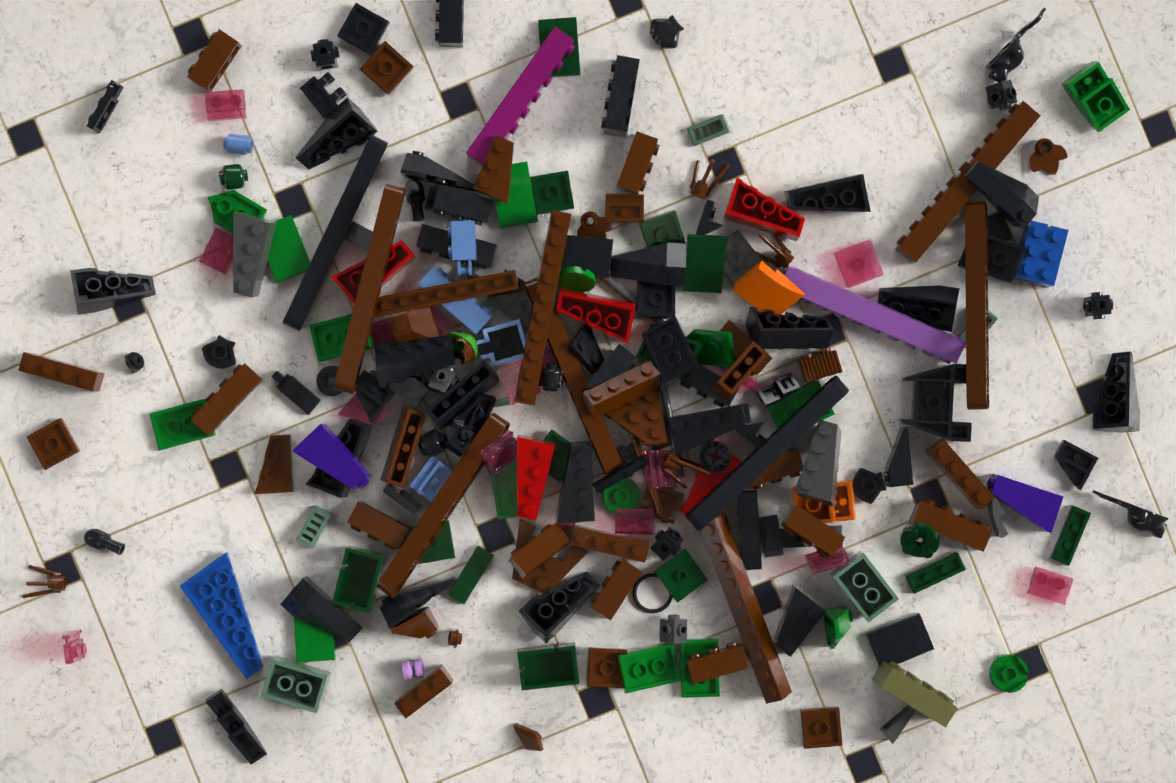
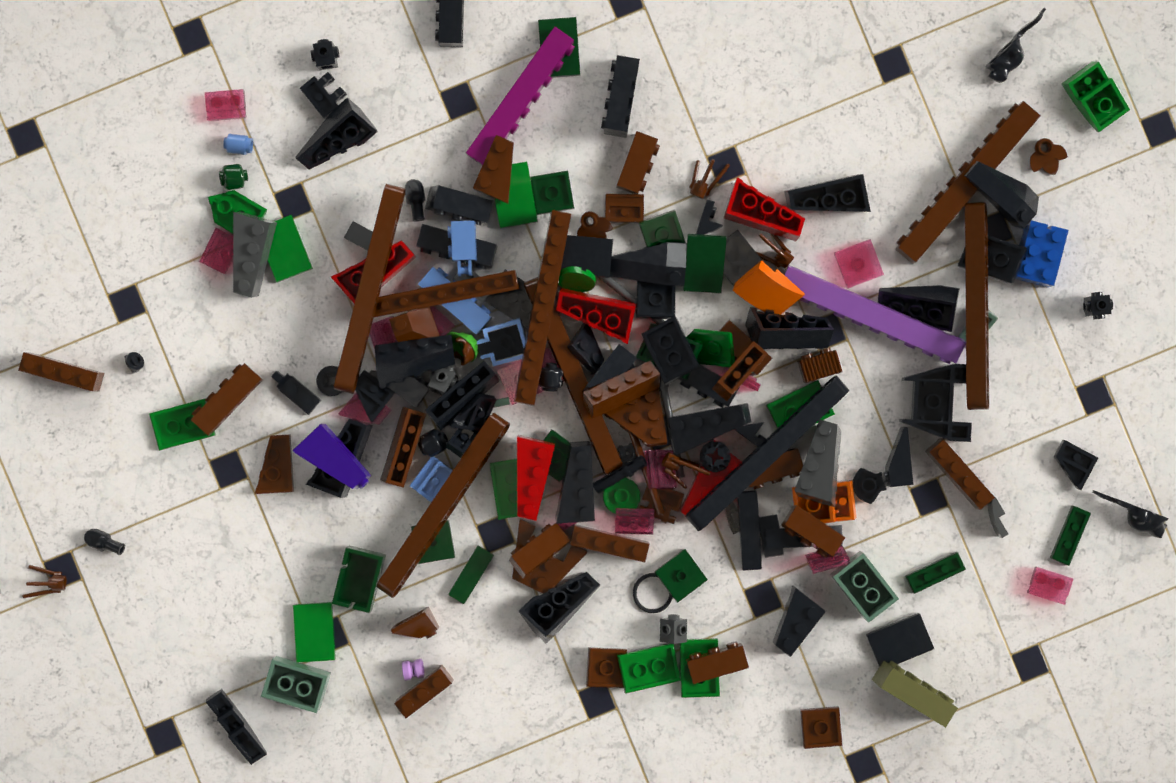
reddish brown plate [26,418,80,470] -> none
clear pink plate [62,630,87,664] -> none
black wedge [70,268,156,315] -> none
black hinge [87,80,124,133] -> none
blue wing [180,552,264,679] -> none
reddish brown brick [187,29,242,93] -> none
black animal [202,335,236,369] -> none
black wedge [280,576,363,642] -> none
black beam [282,134,388,332] -> none
sand green slope [295,505,332,549] -> none
green tile [309,314,374,362] -> none
black plate [337,3,390,56] -> none
reddish brown brick [347,501,411,550] -> none
reddish brown plate [360,41,414,96] -> none
black wedge [379,576,457,629] -> none
black plate [383,484,422,514] -> none
black wedge [400,151,479,193] -> none
reddish brown plate [448,629,462,648] -> none
clear pink plate [480,430,517,475] -> none
reddish brown piece [513,723,544,751] -> none
dark green piece [517,642,580,691] -> none
reddish brown brick [590,558,642,621] -> none
black animal [650,15,684,49] -> none
black brick [650,527,683,561] -> none
sand green slope [687,114,731,146] -> none
reddish brown brick [701,513,792,704] -> none
black slope [756,372,800,408] -> none
green wedge [823,606,853,650] -> none
dark grey slope [880,705,915,744] -> none
dark green plate [900,522,940,558] -> none
reddish brown brick [909,498,992,552] -> none
black brick [985,80,1017,111] -> none
dark purple slope [986,474,1063,533] -> none
green tile [989,654,1028,693] -> none
black wedge [1093,351,1140,433] -> none

